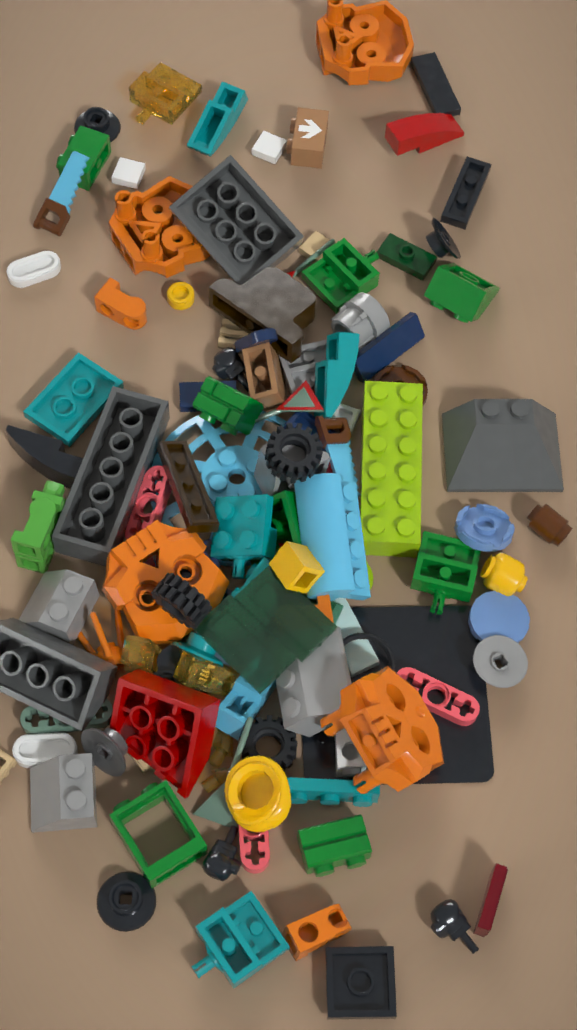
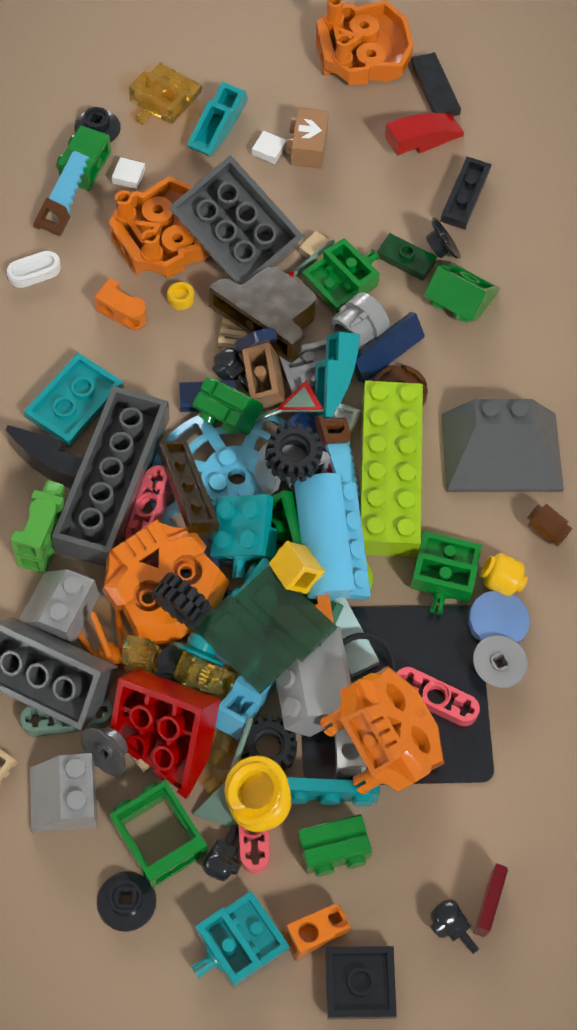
white tile [12,733,78,768] -> none
medium blue tile [454,504,515,552] -> none

